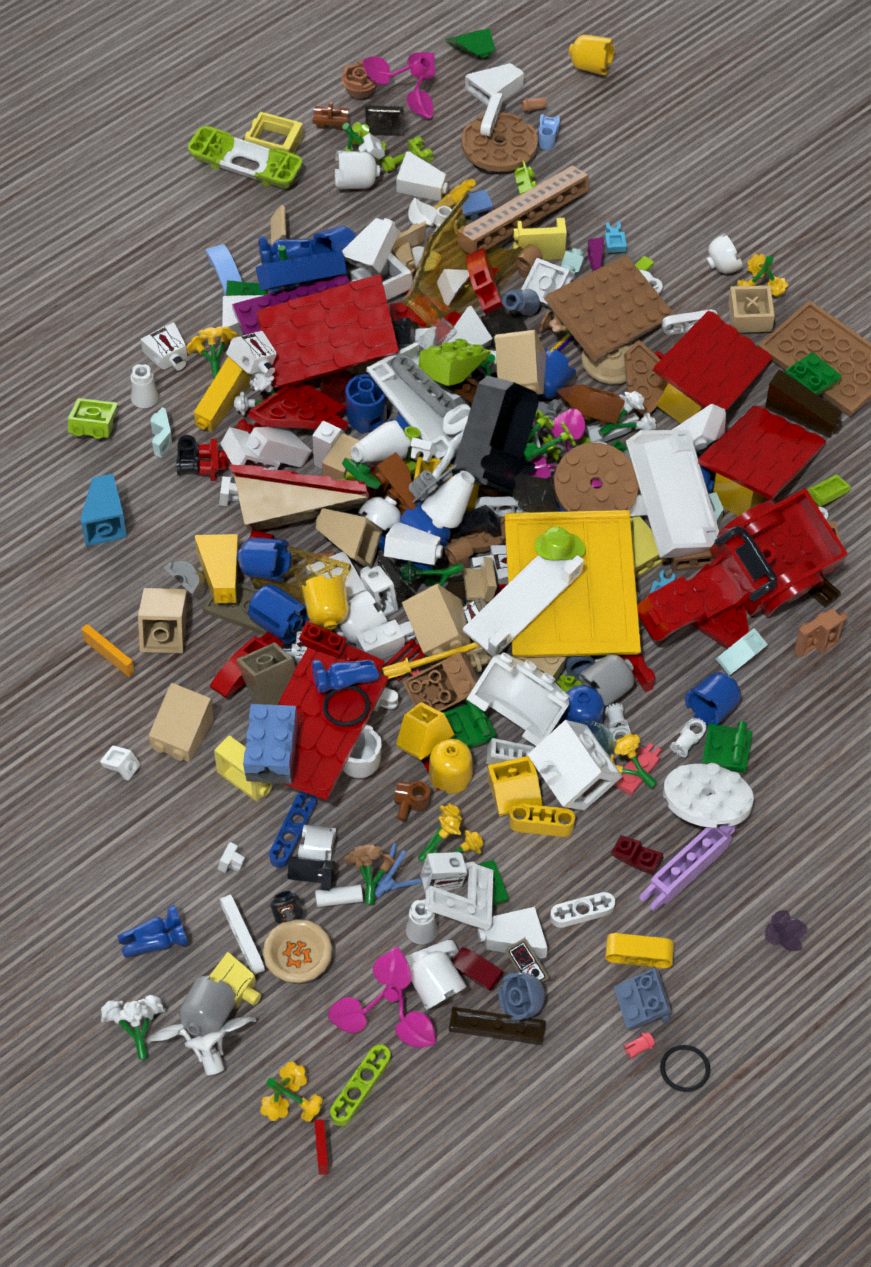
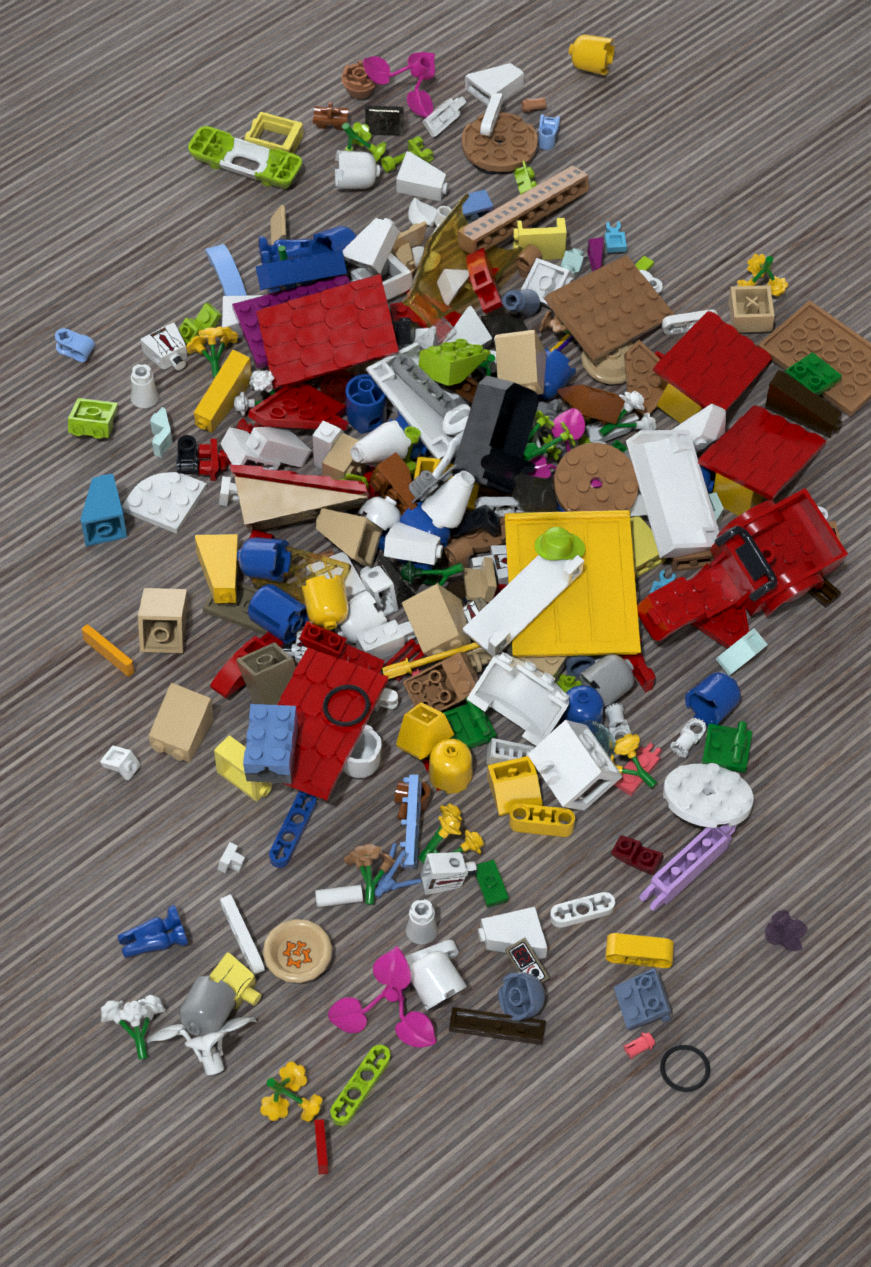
light grey cylinder [163,561,208,600] -> none
green plate [226,280,267,296] -> none
white torso [226,331,276,377] -> none
black head [270,891,304,924] -> none
black bracket [287,856,335,891] -> none
white cylinder [298,825,337,861] -> none
blue piece [312,659,379,693] -> none
green plate [342,457,381,489] -> none
white tile [358,133,385,159] -> none
white tile [410,438,437,463] -> none
white plate [425,863,493,930] -> none
yellow plate [434,179,476,210] -> none
green slope [446,28,495,58] -> none
dark red slope [451,946,504,991] -> none
white cylinder [707,233,743,274] -> none
nougat plate [794,608,848,659] -> none
lime plate [807,474,851,507] -> none
none -> light blue piece [55,328,95,362]
none -> white plate [121,472,207,534]
none -> lime slope [178,303,222,344]
none -> light blue hinge [400,775,422,869]
none -> white hinge [422,96,466,137]

